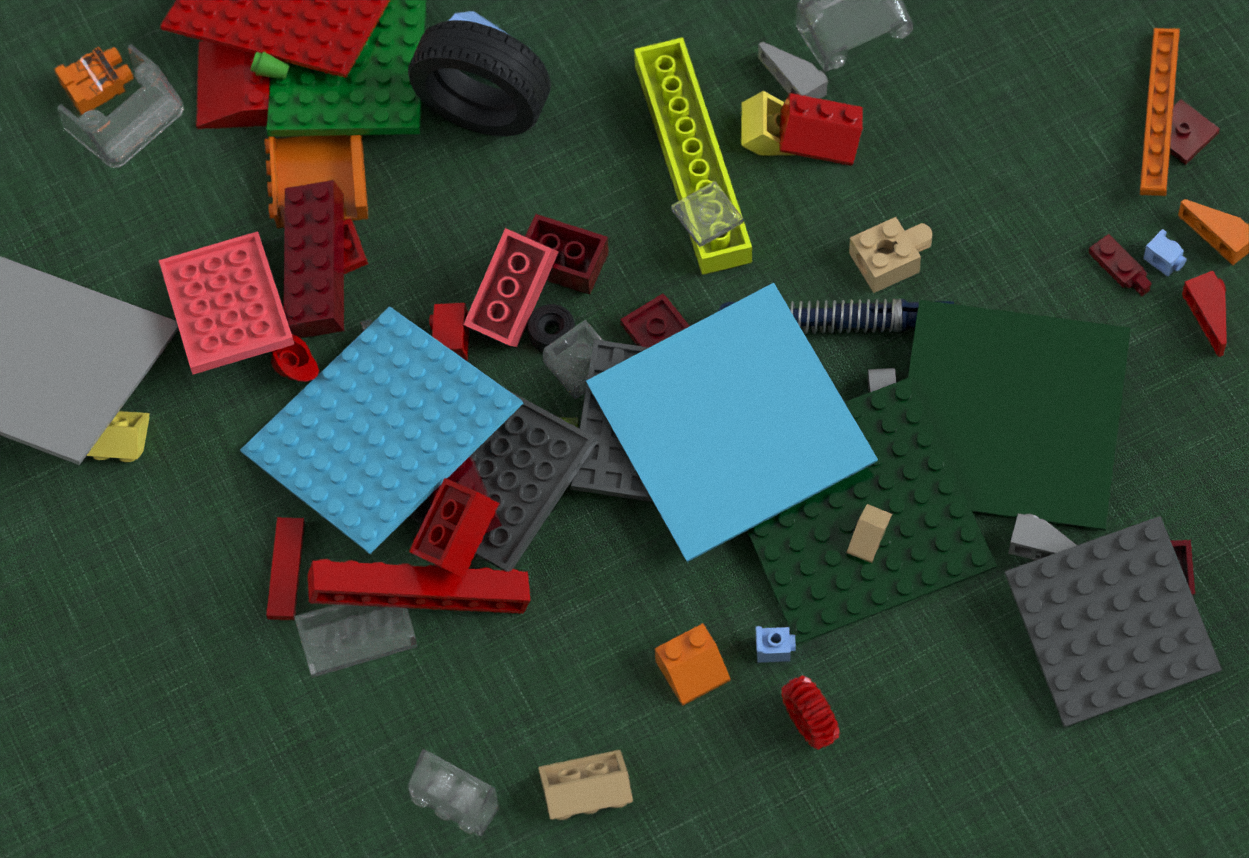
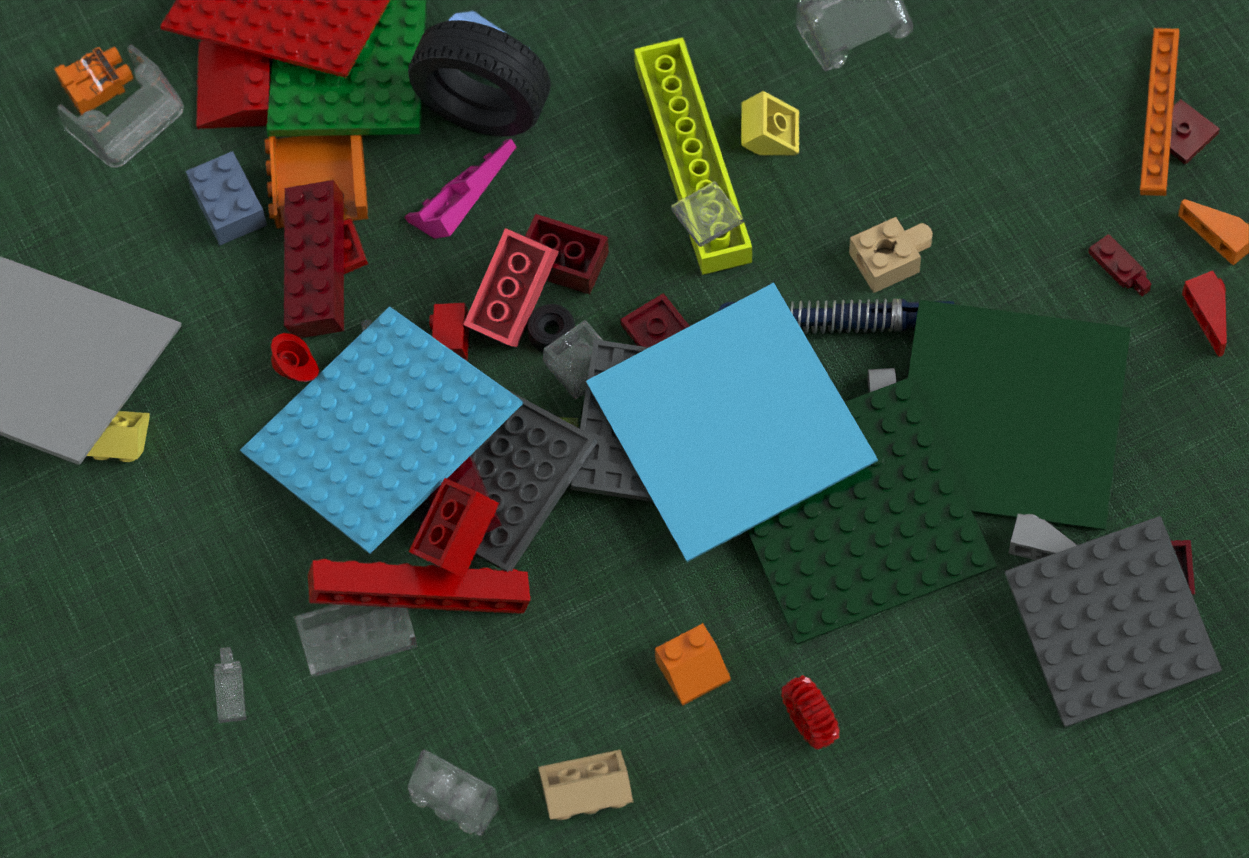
coral plate [159,231,294,375] -> none
bright green cone [250,51,290,80] -> none
red tile [266,517,305,620] -> none
light blue brick [756,626,796,663] -> none
light grey slope [758,42,828,99] -> none
red slope [779,93,863,166] -> none
tan slope [847,504,892,563] -> none
light blue brick [1143,229,1187,277] -> none
none -> sand blue brick [186,151,267,245]
none -> clear hinge [213,647,247,723]
none -> dark pink wedge [405,139,516,239]

